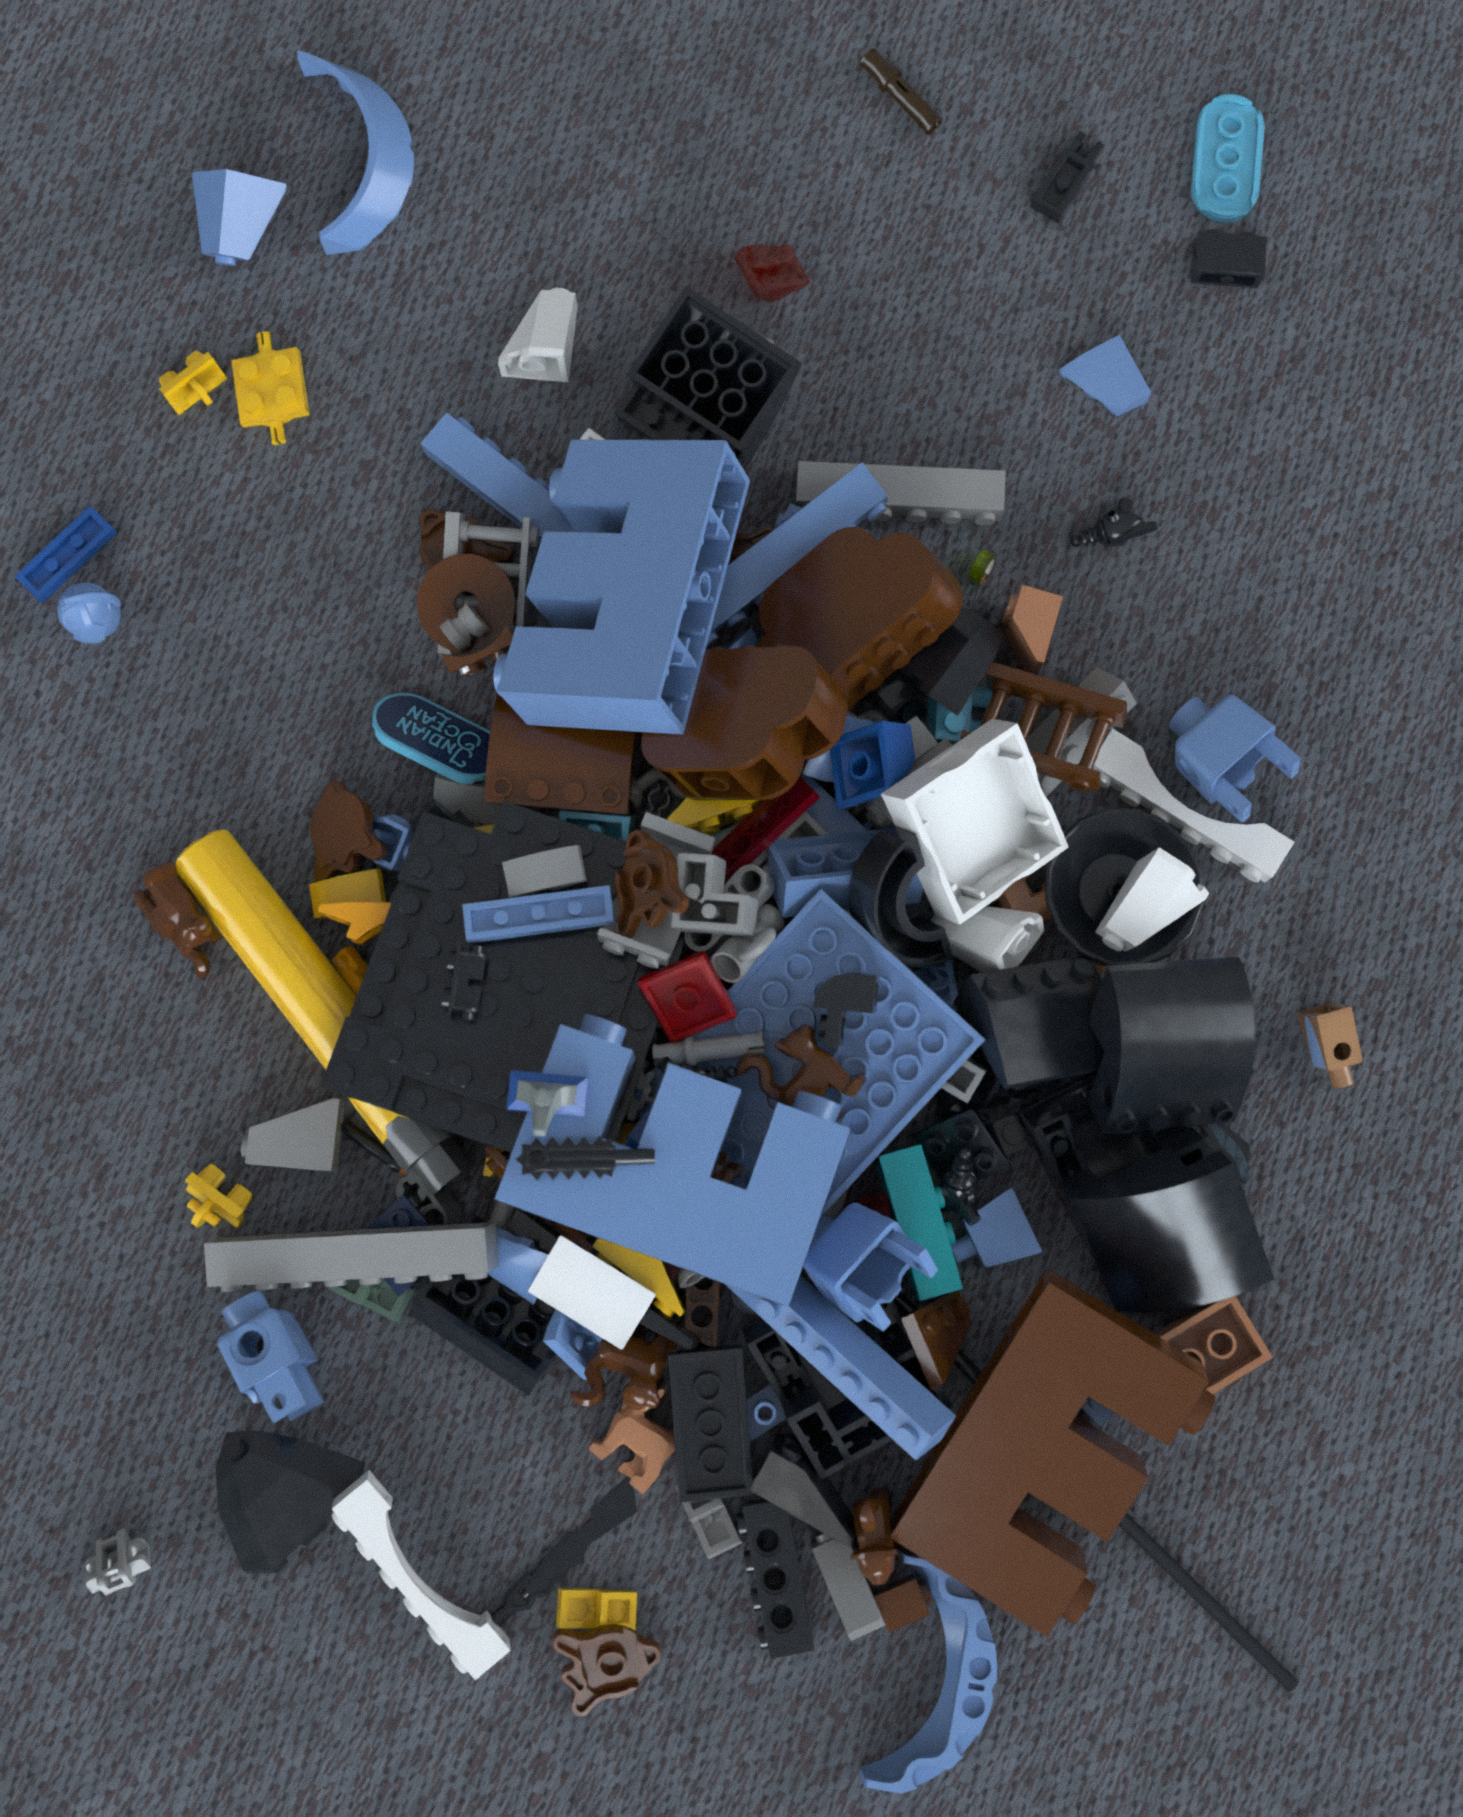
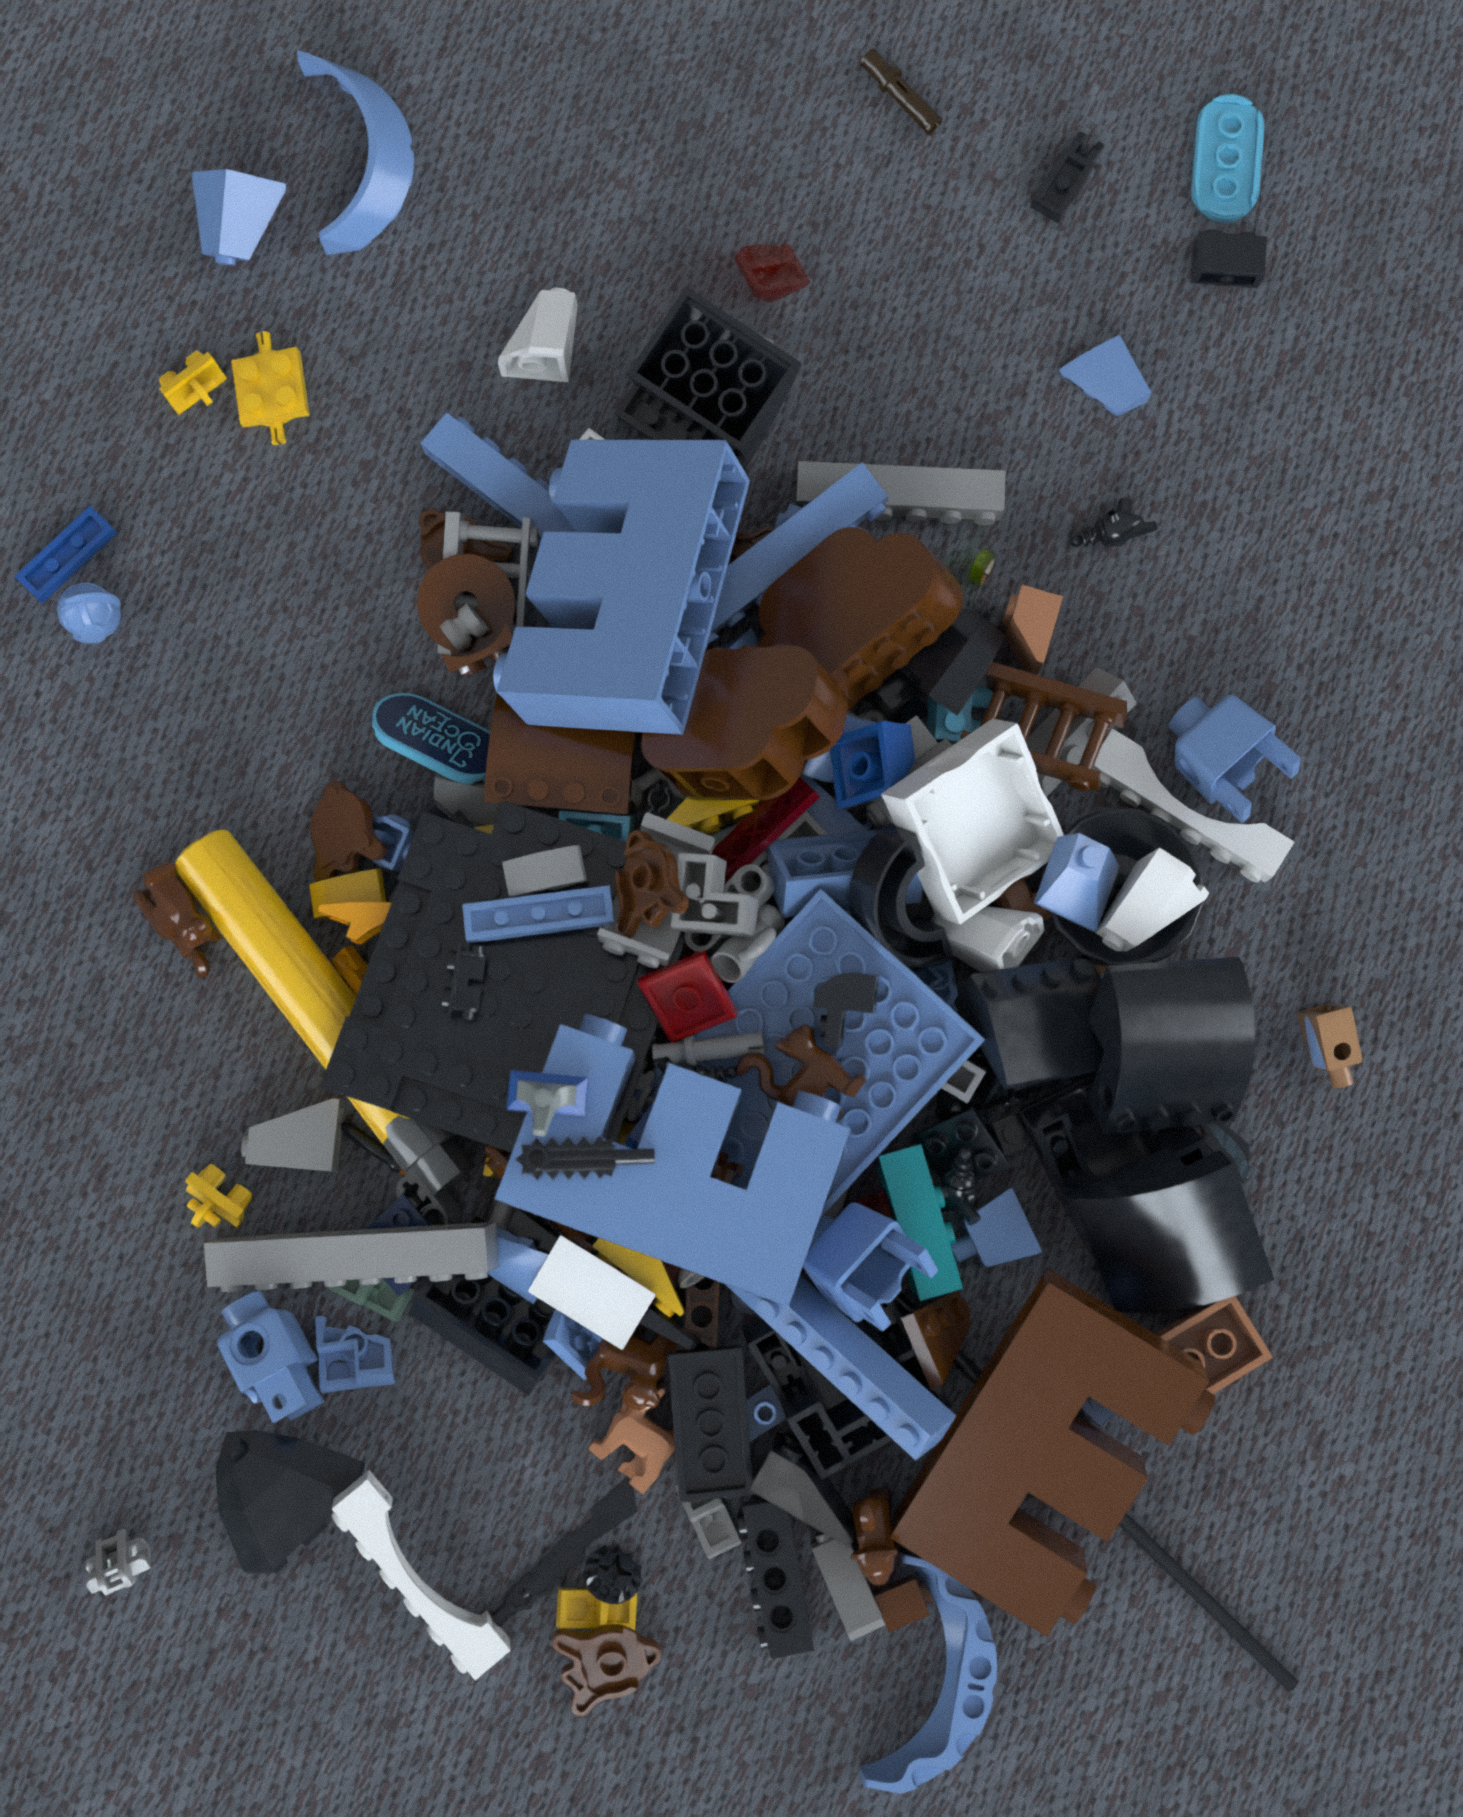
none -> medium blue slope [315,1316,395,1393]
none -> black gear [583,1545,643,1604]
none -> medium blue slope [1034,833,1120,932]

